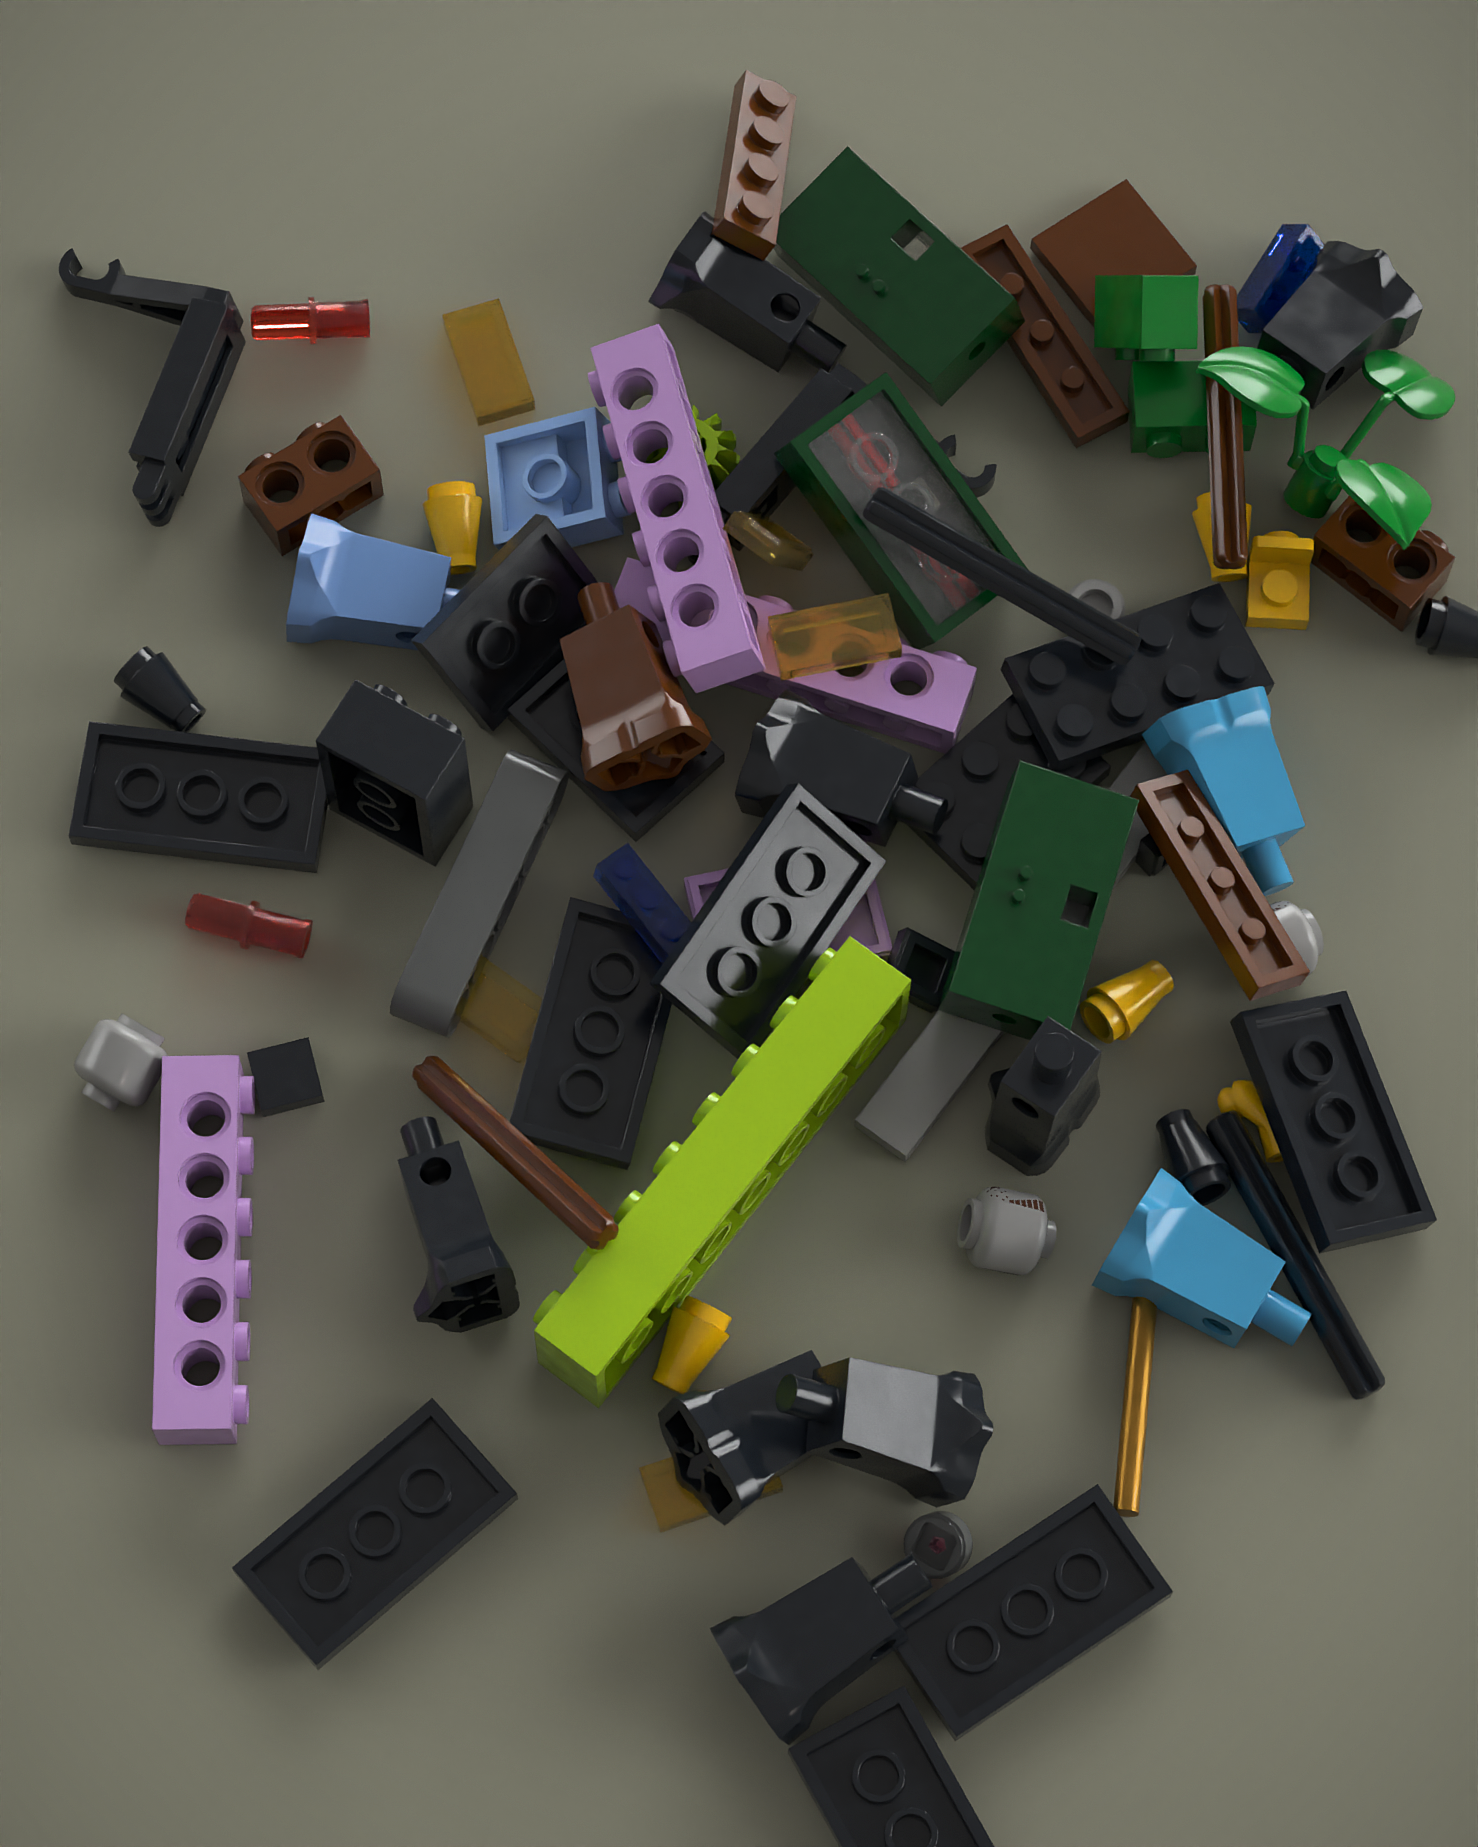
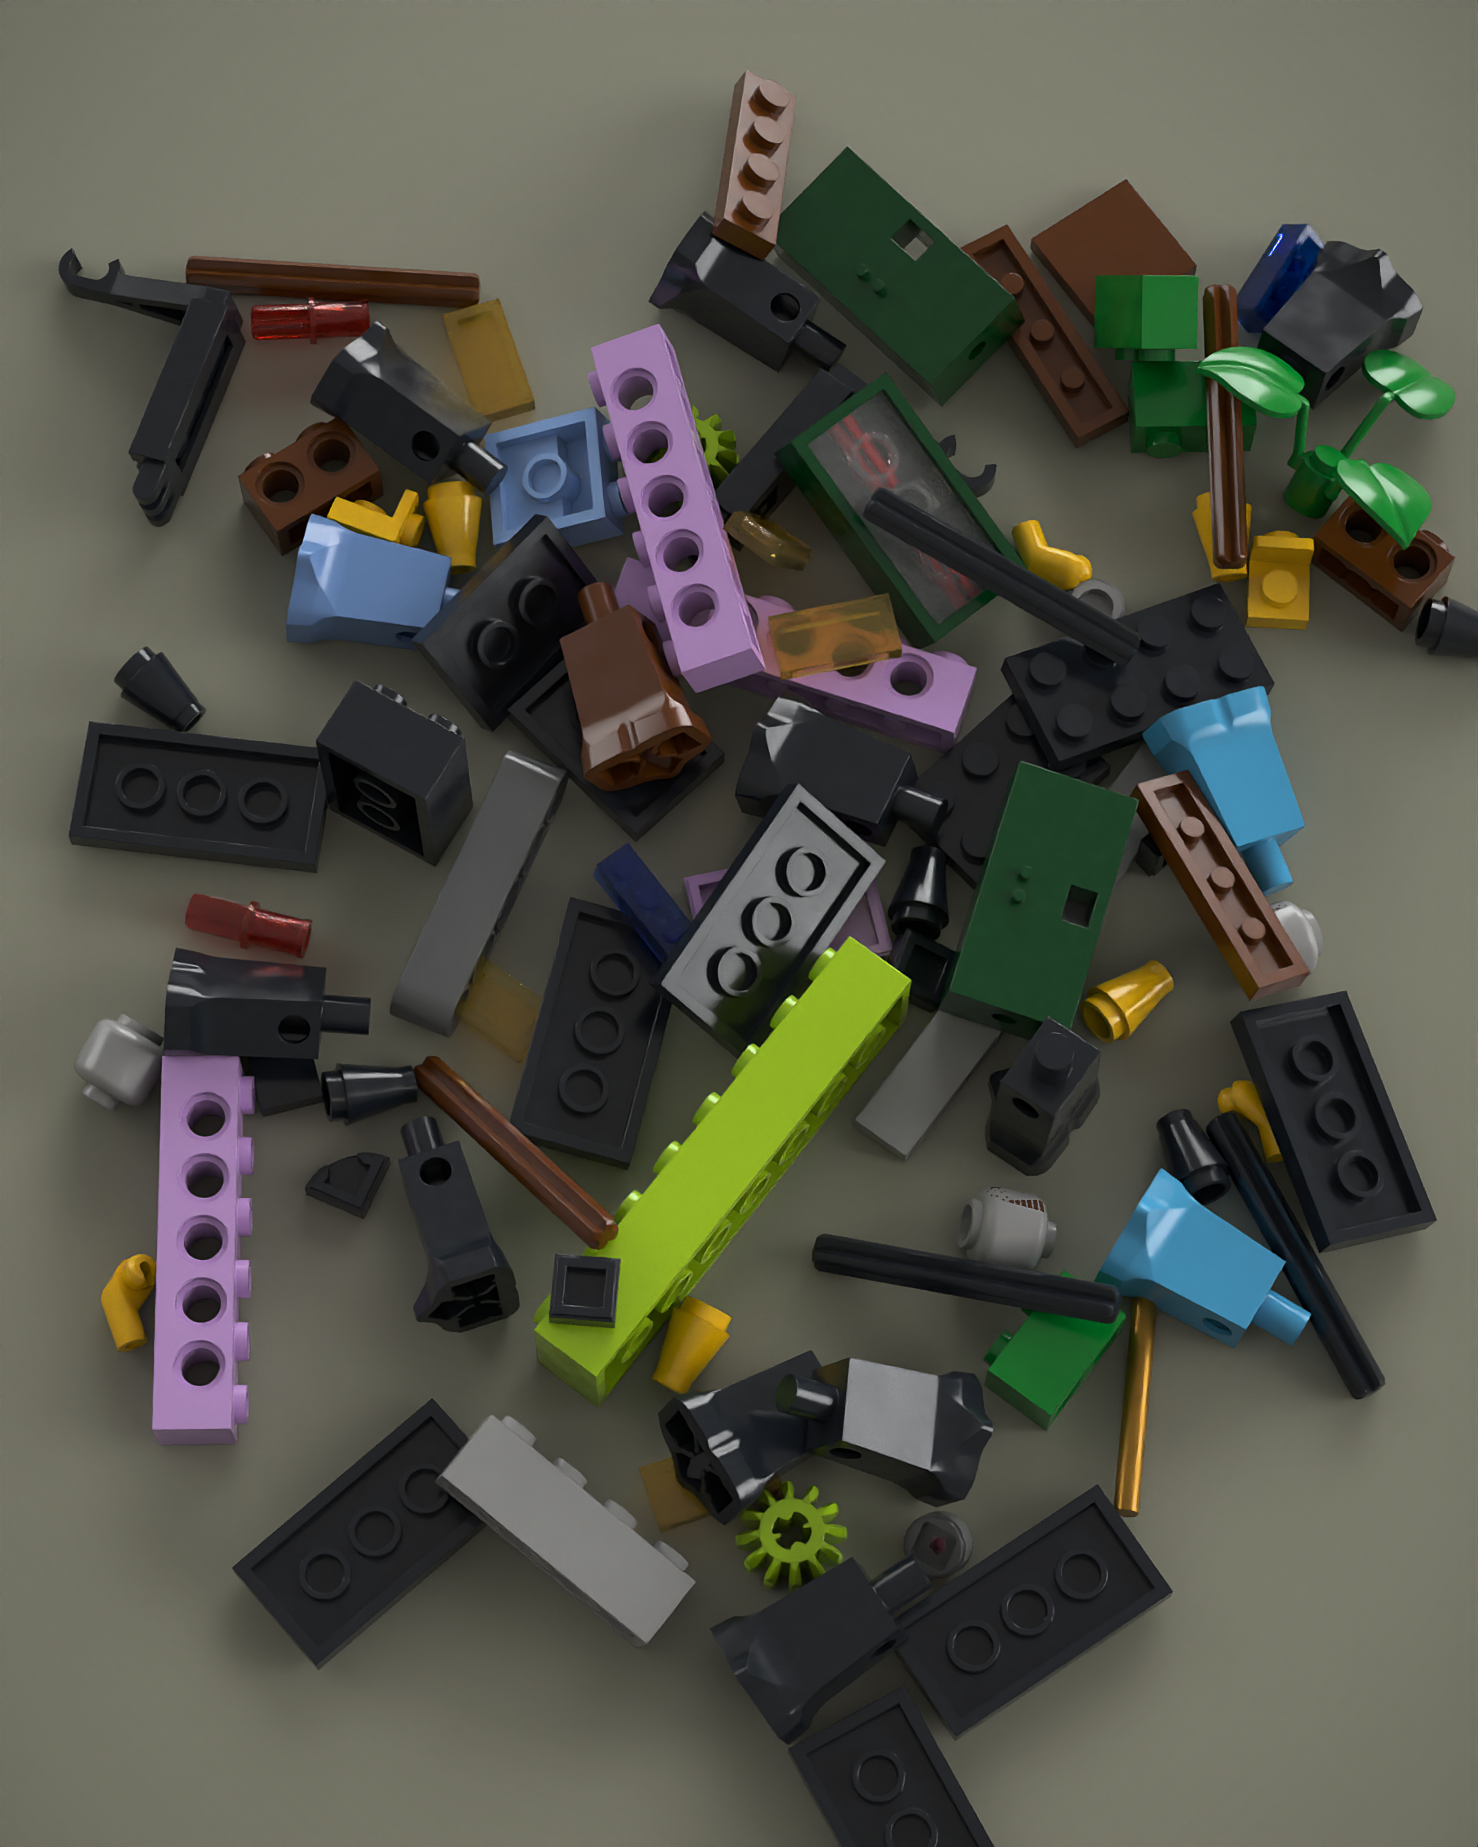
none -> yellow arm [101,1254,157,1352]
none -> black piece [163,947,371,1059]
none -> reddish brown axle [185,256,481,309]
none -> black tile [305,1152,391,1219]
none -> black piece [310,320,508,496]
none -> black cone [321,1063,417,1126]
none -> yellow bracket [327,489,426,548]
none -> light grey brick [435,1414,696,1648]
none -> black tile [549,1253,621,1328]
none -> lime gear [736,1481,847,1593]
none -> black axle [812,1233,1121,1324]
none -> black cone [887,846,949,941]
none -> green brick [983,1270,1127,1431]
none -> yellow arm [1011,520,1092,591]

